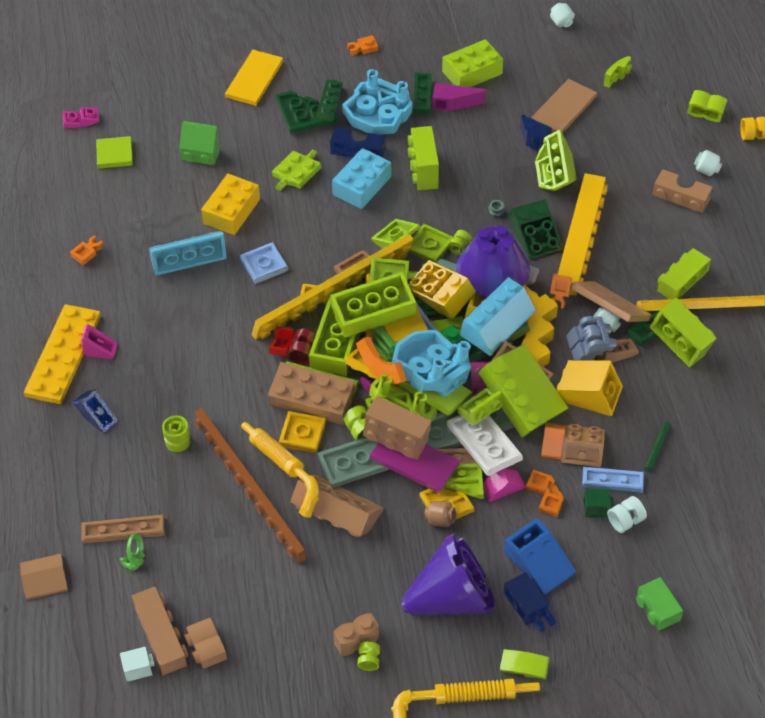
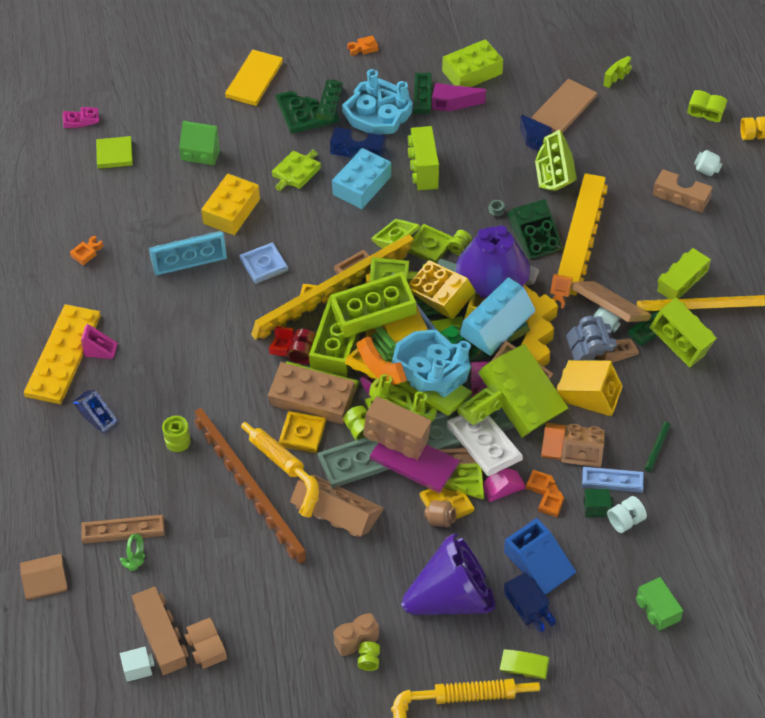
light aqua head [550,3,575,28] -> none

